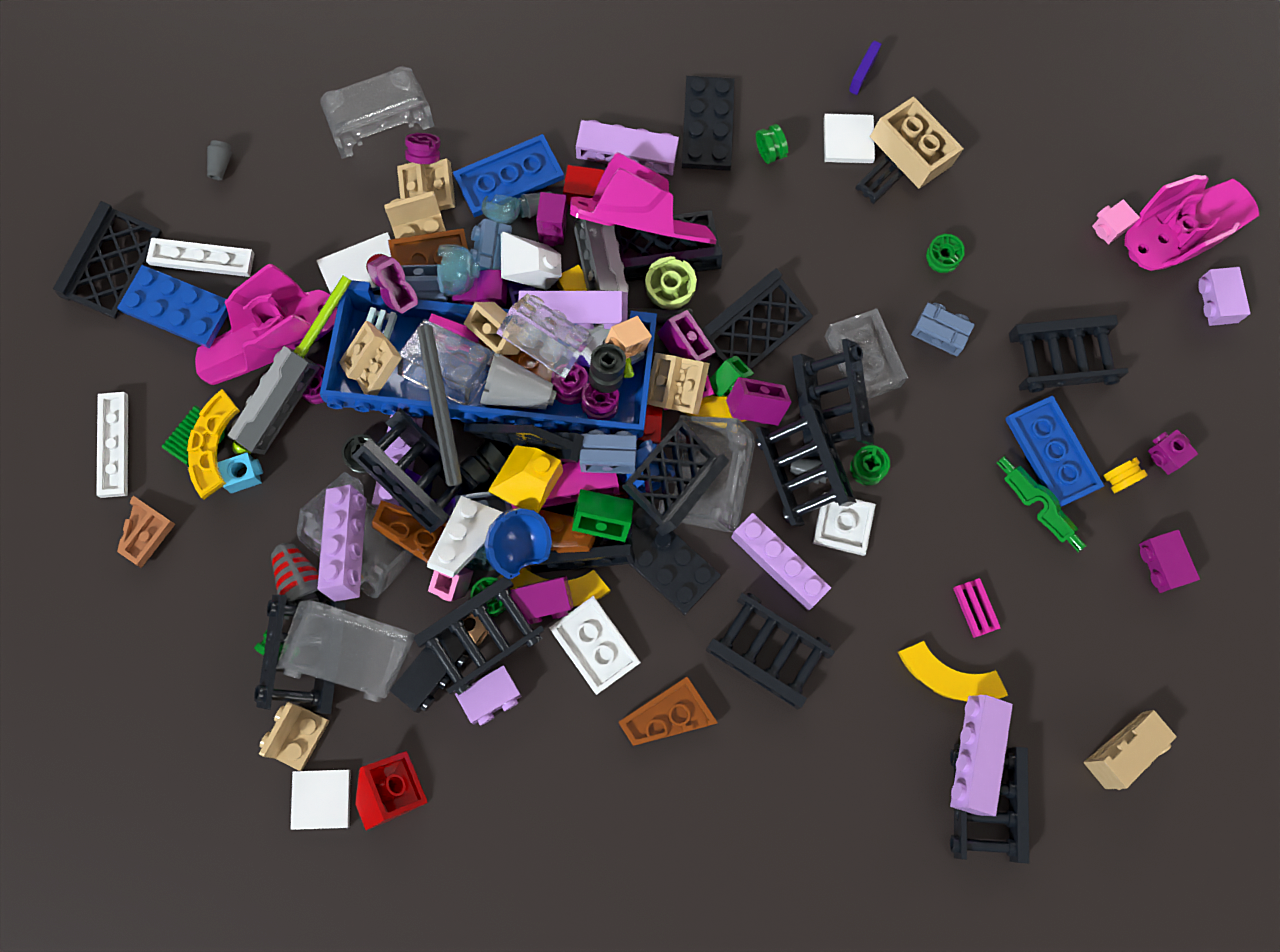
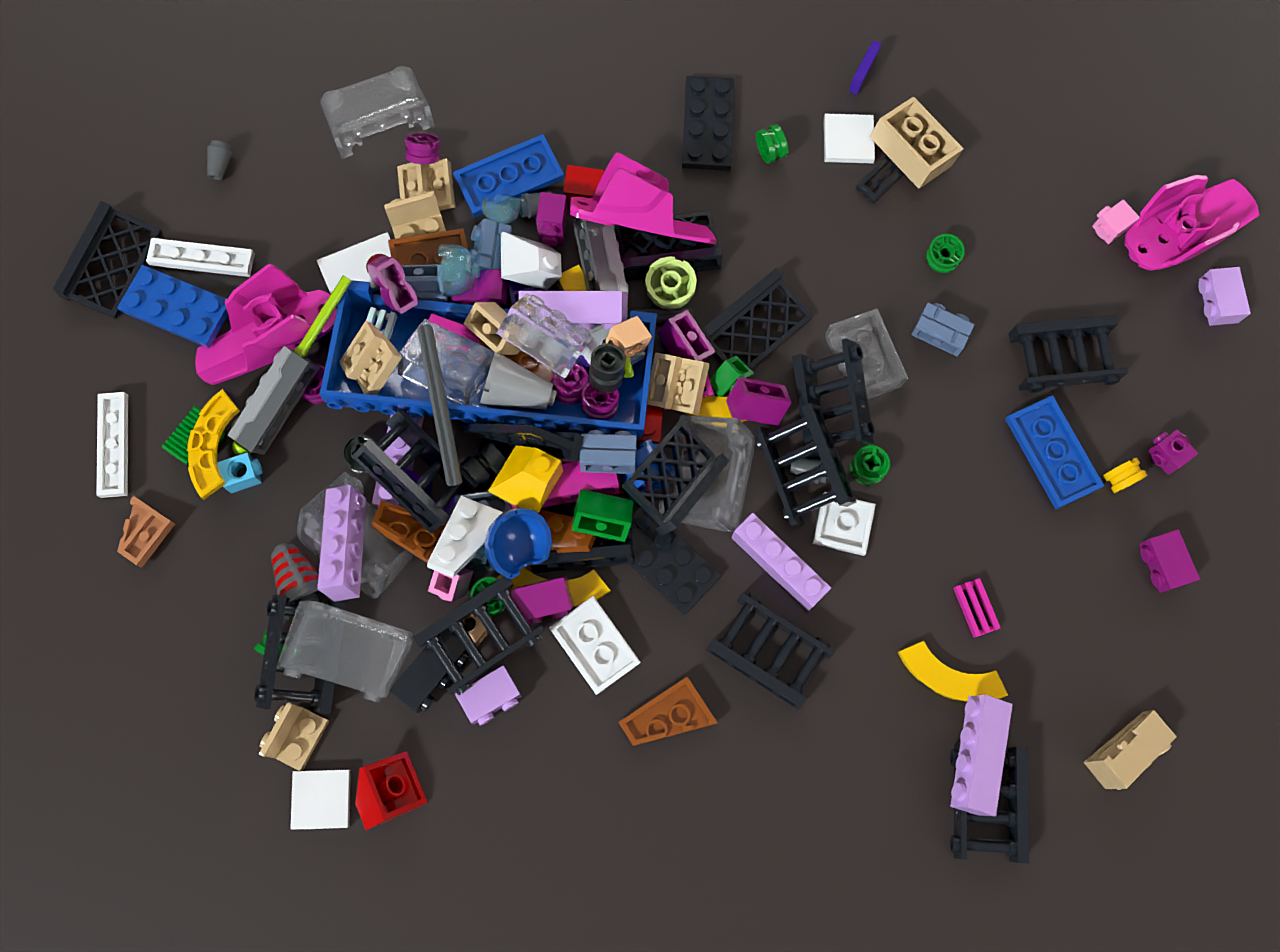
lavender brick [576,120,679,175] -> none
green piece [996,456,1086,553] -> none

